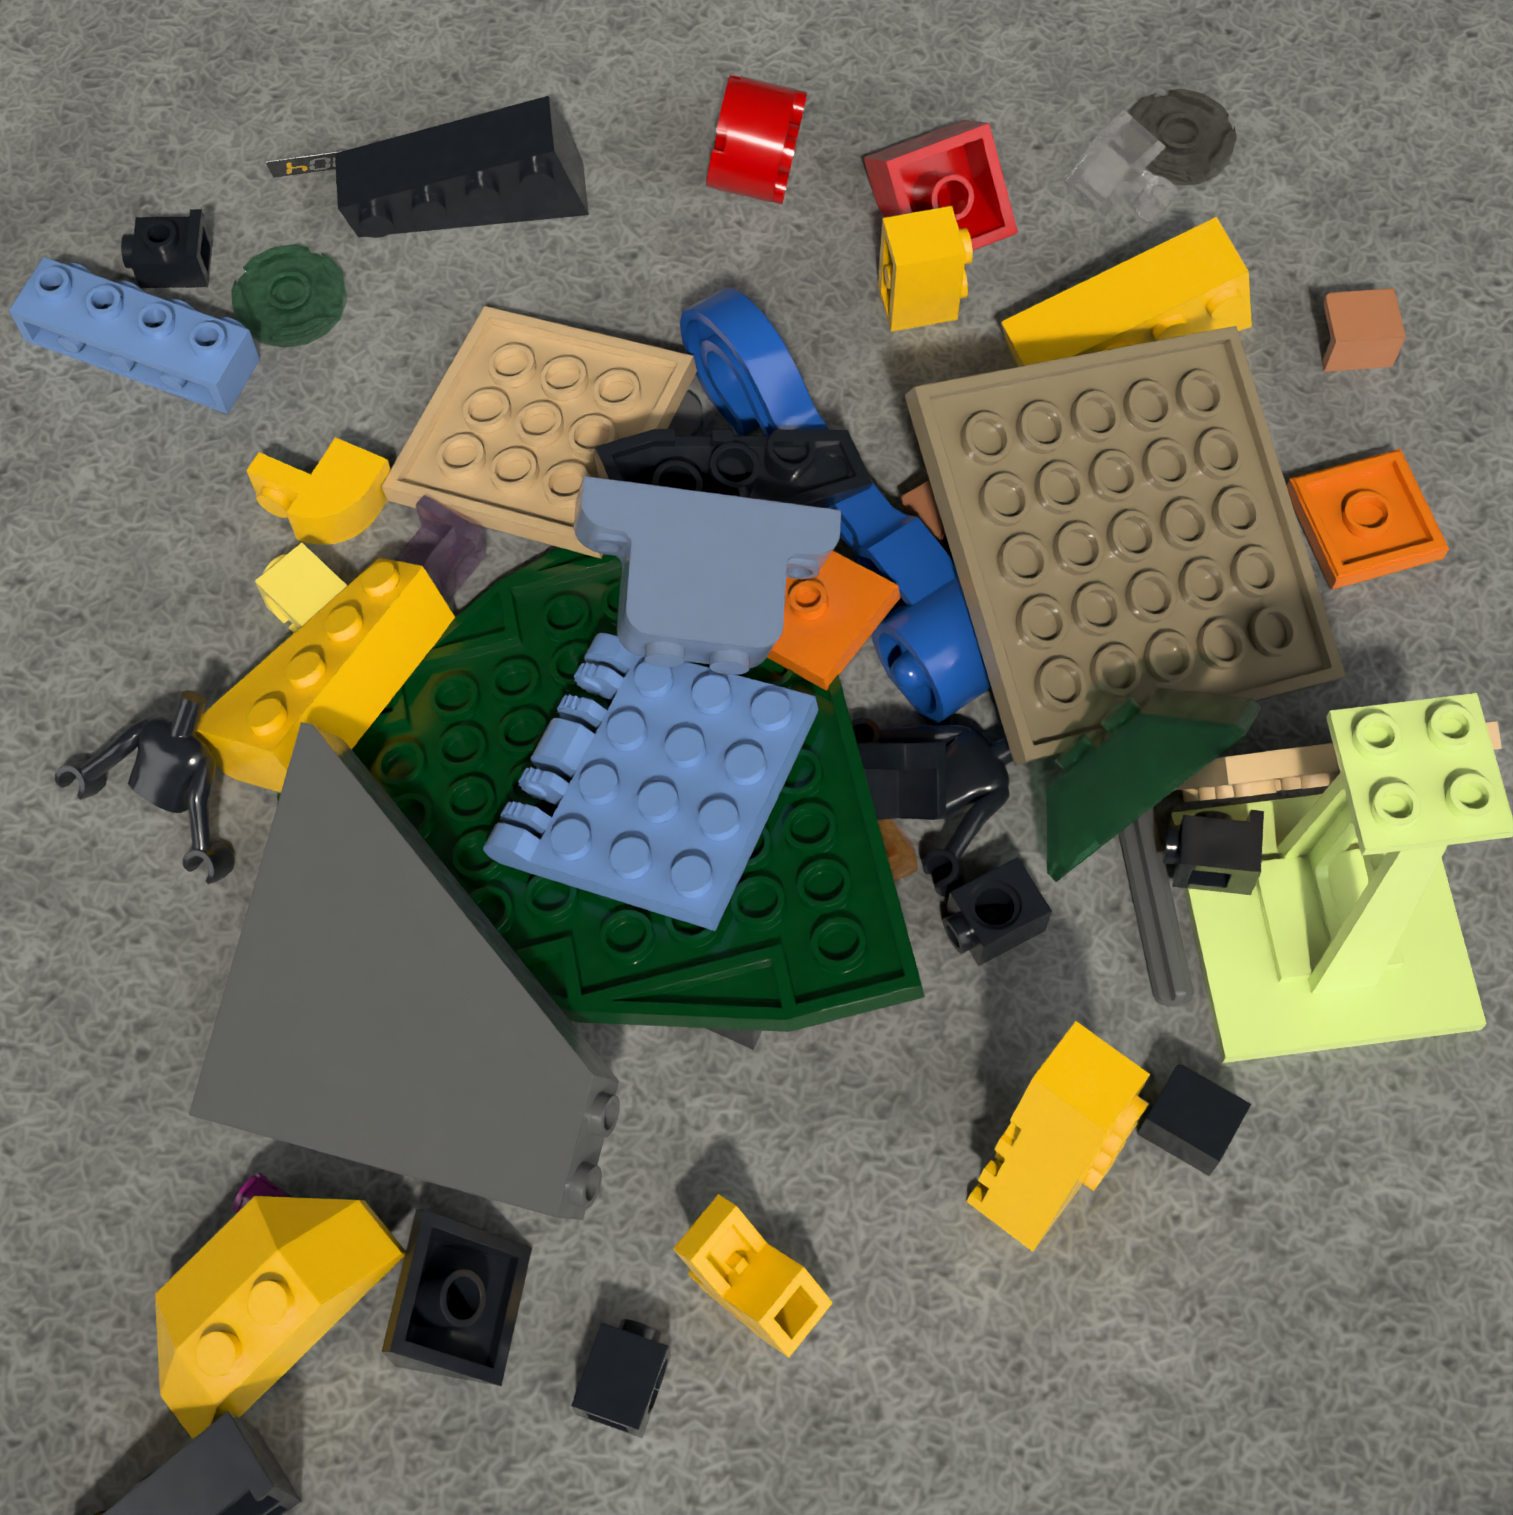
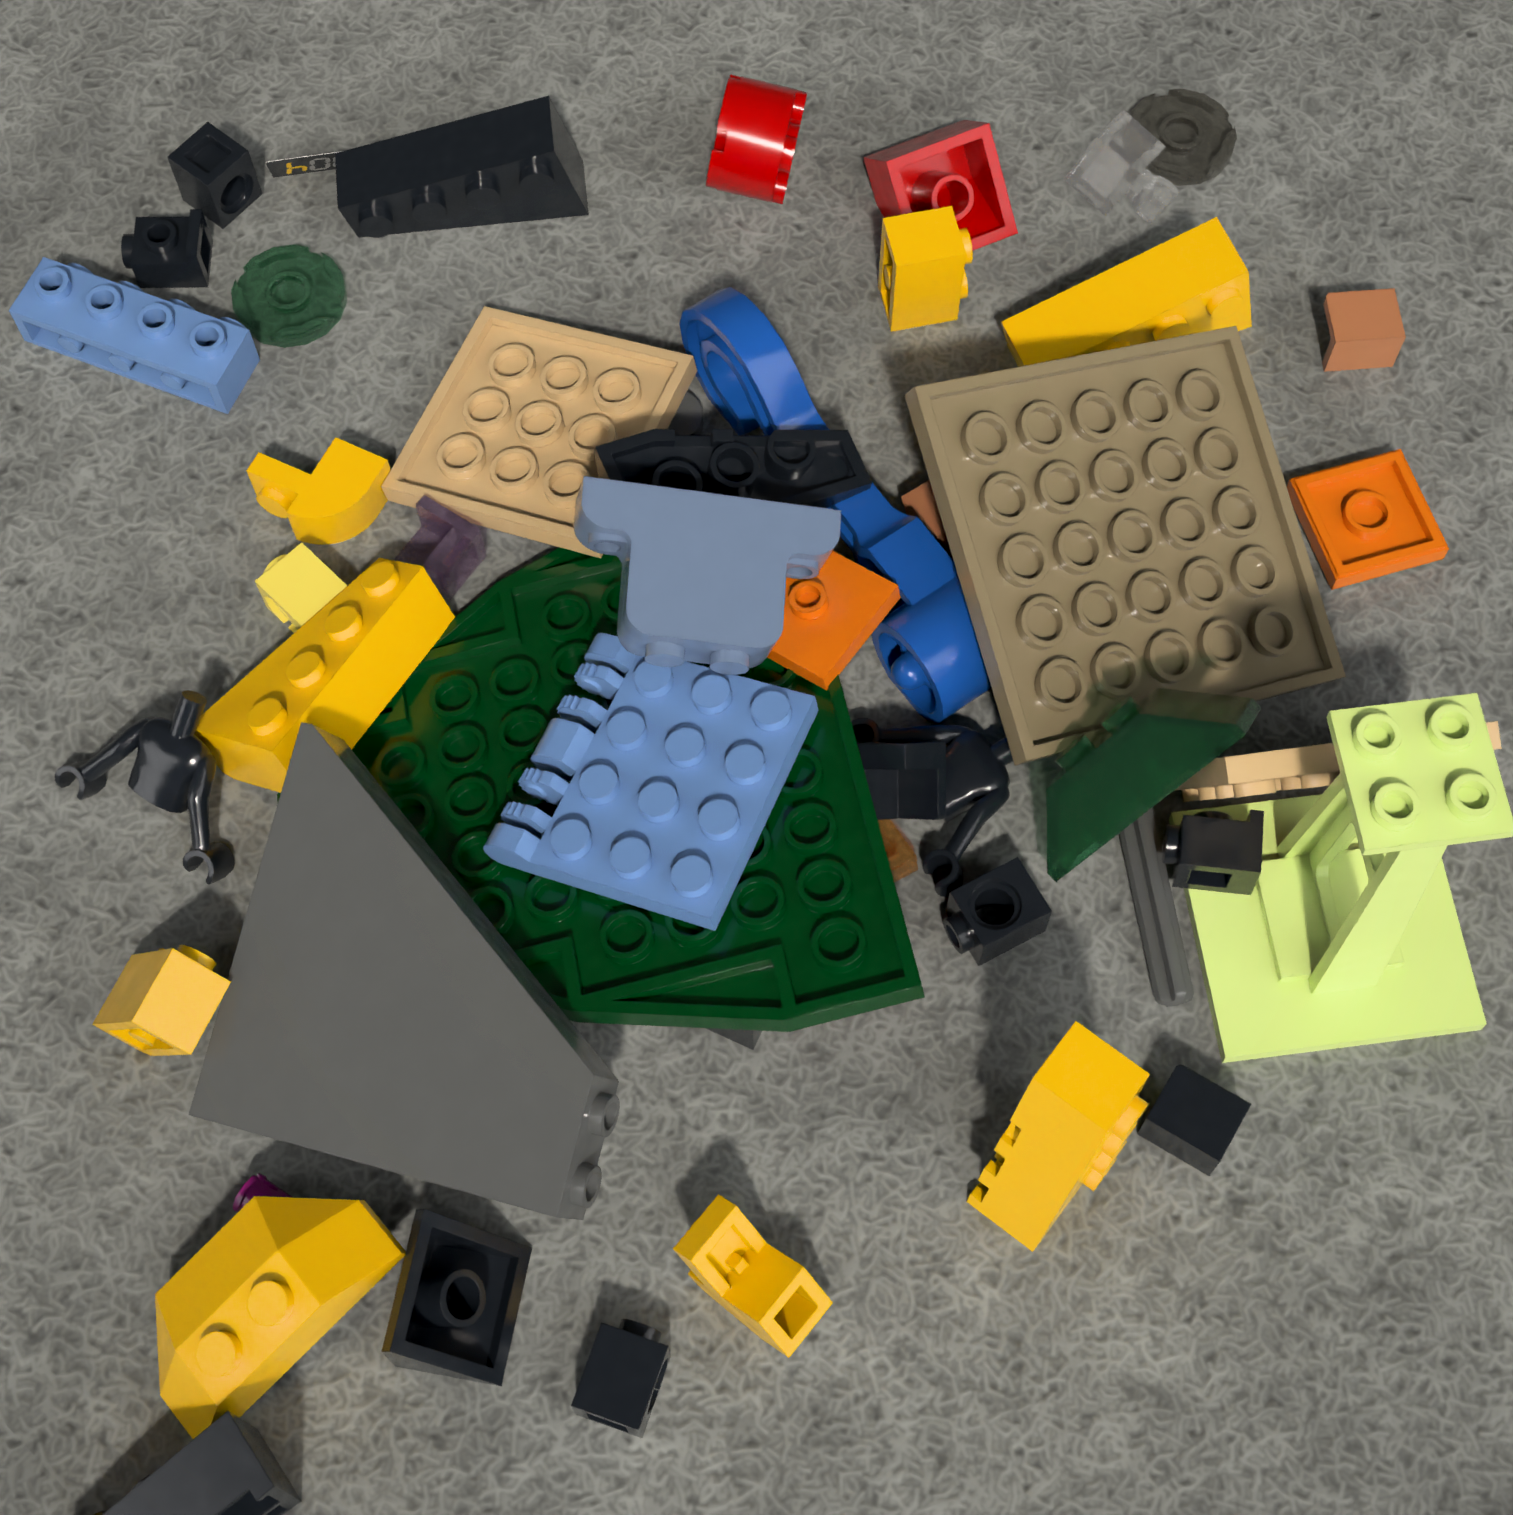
none -> yellow brick [92,945,231,1056]
none -> black brick [167,122,262,229]

